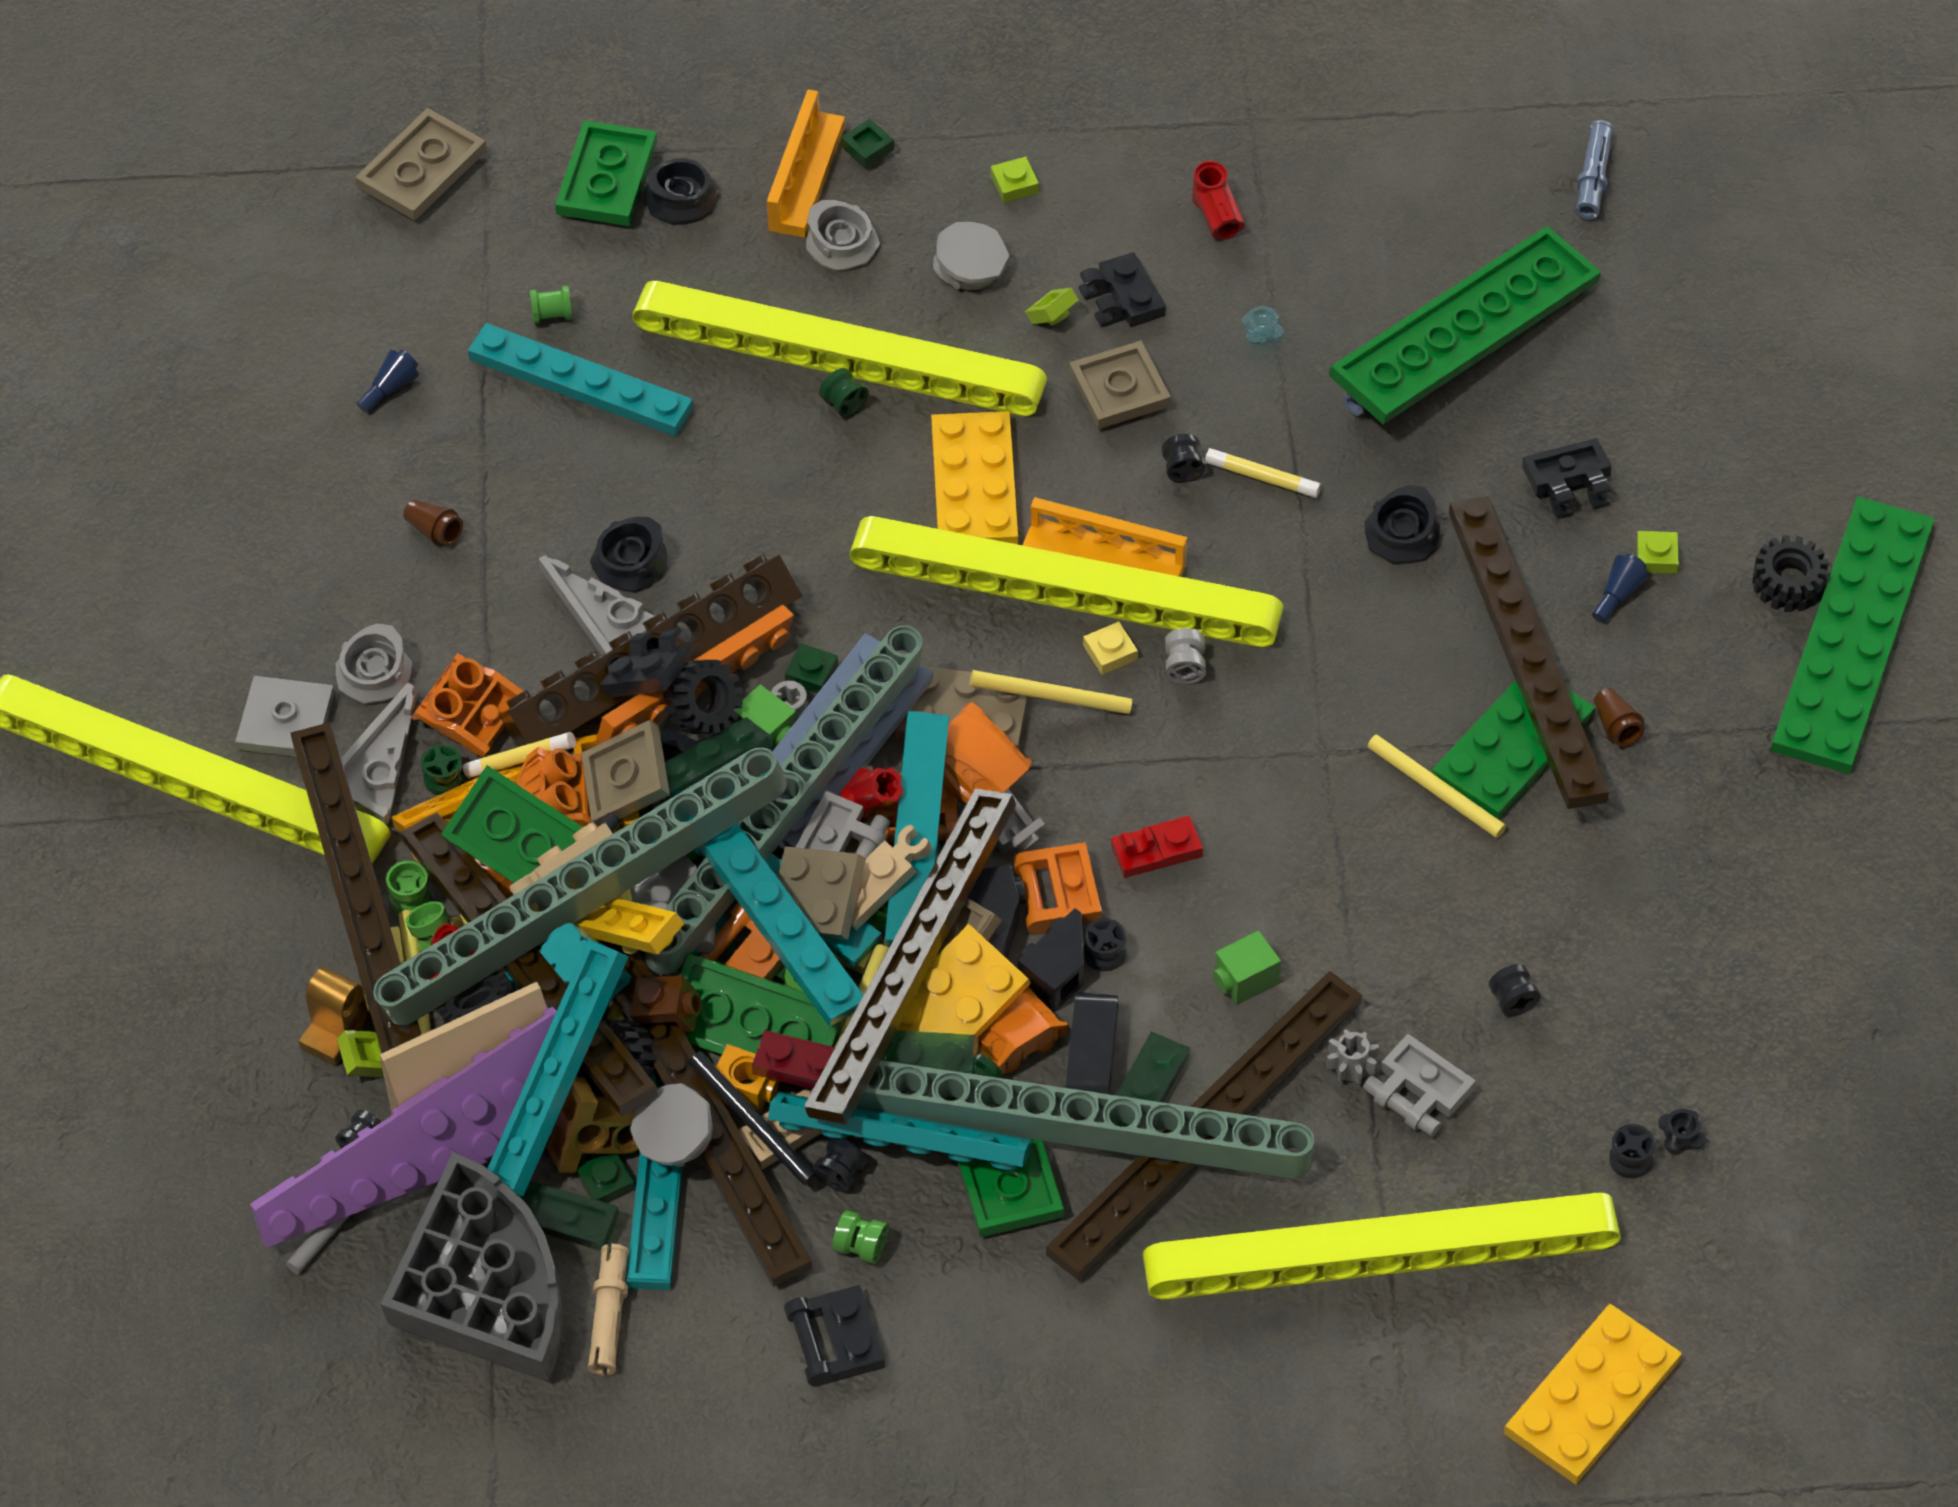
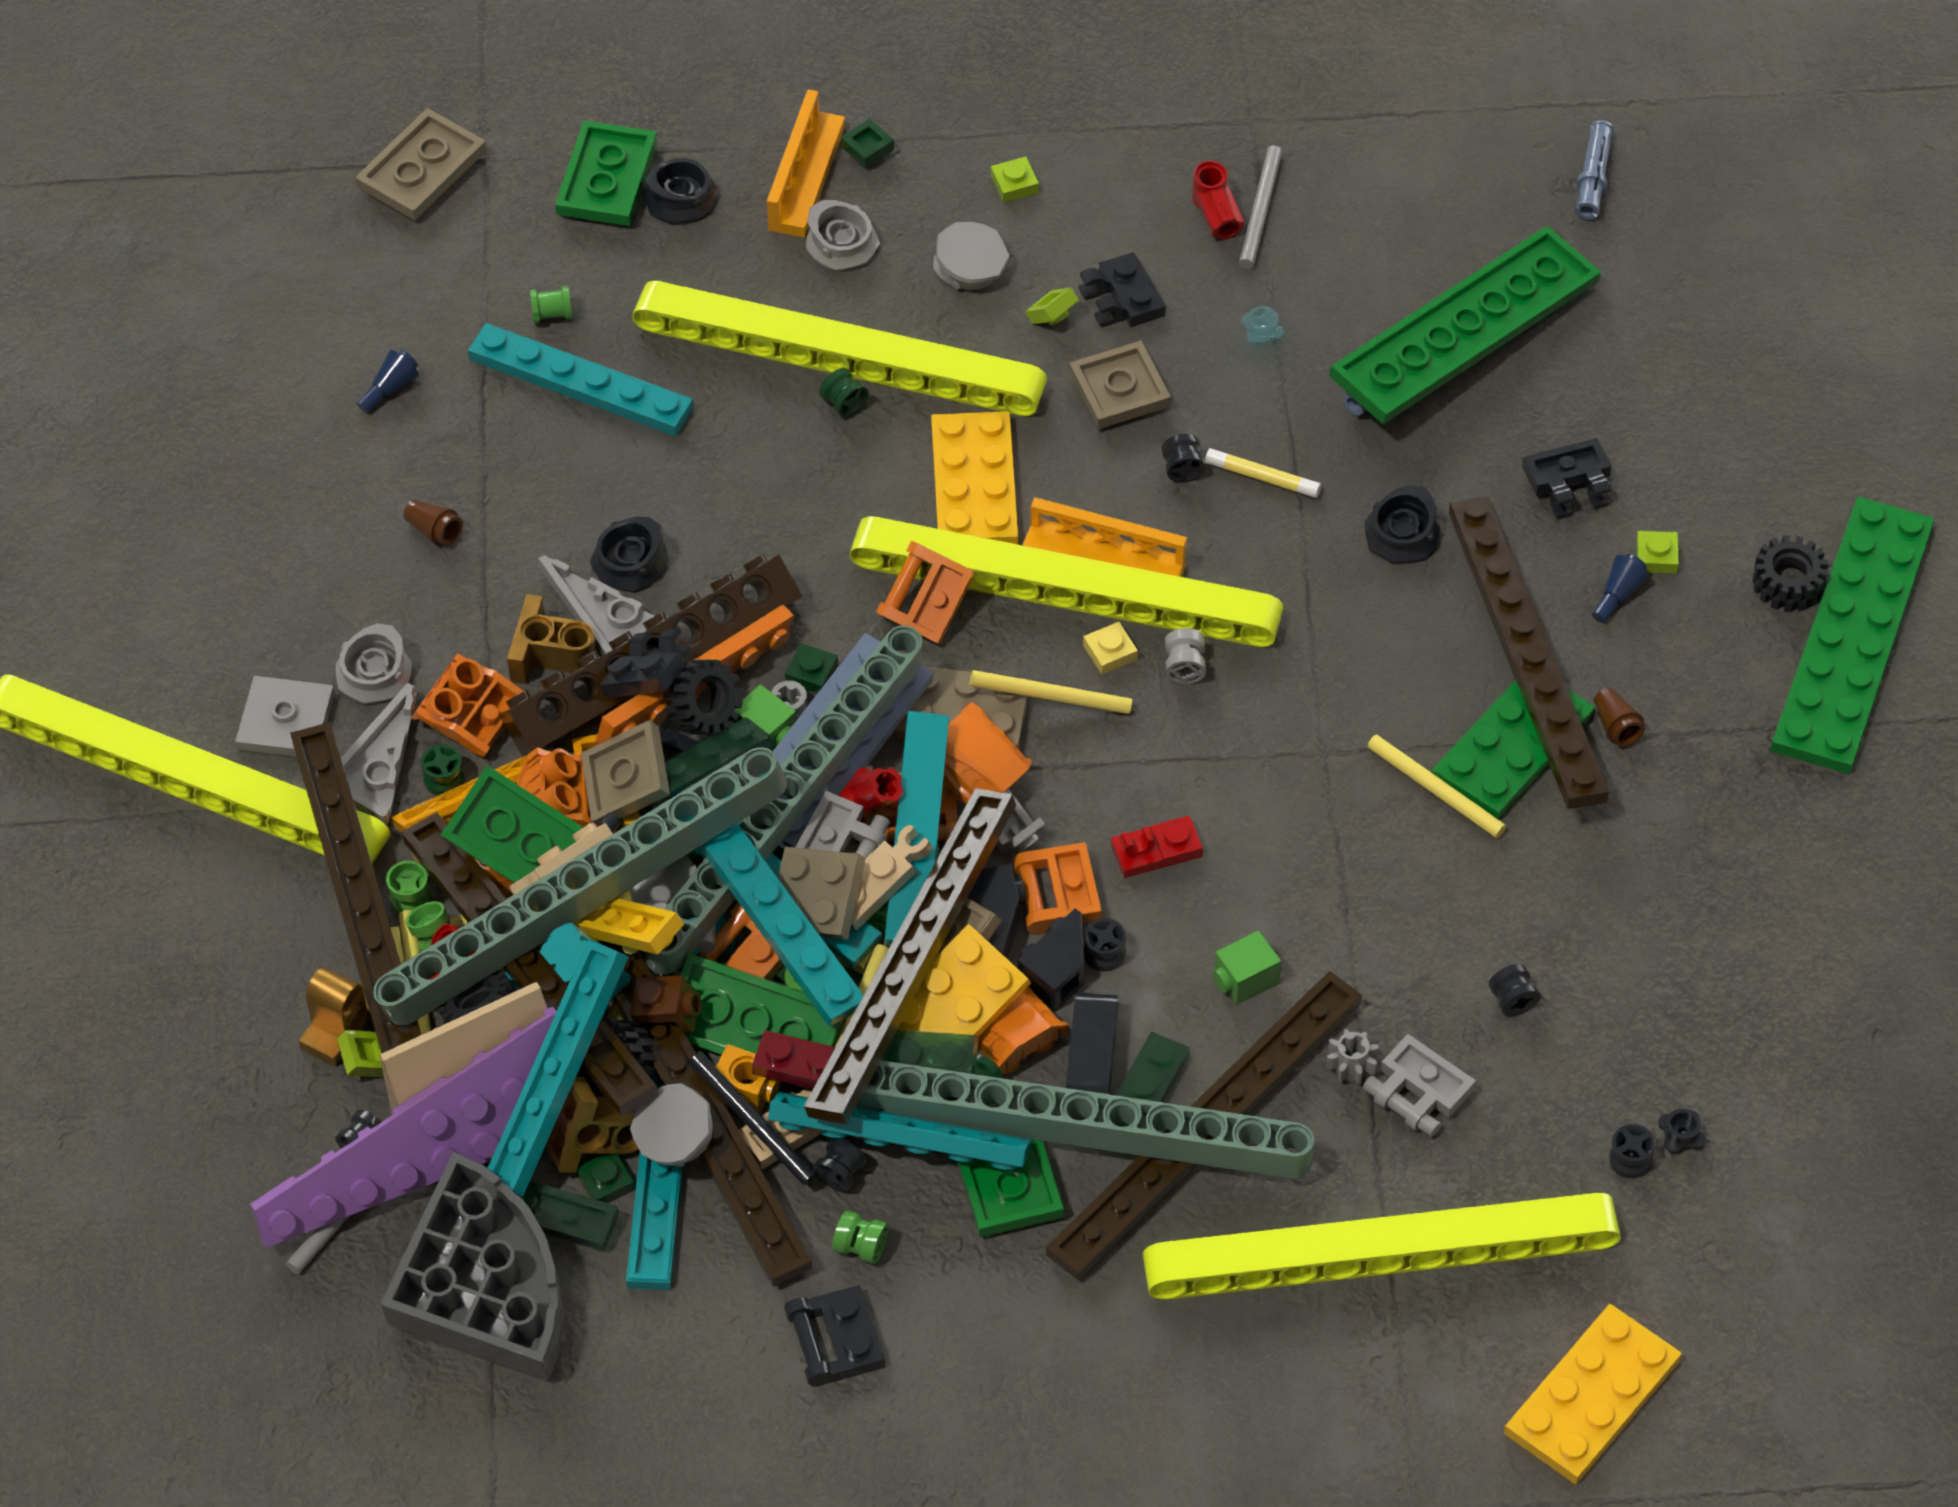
bar [463,732,576,779] -> none
tan pin [587,1244,629,1376] -> none
none -> pearl gold tile [507,594,596,684]
none -> orange plate [876,540,976,644]
none -> light grey bar [1239,145,1282,269]

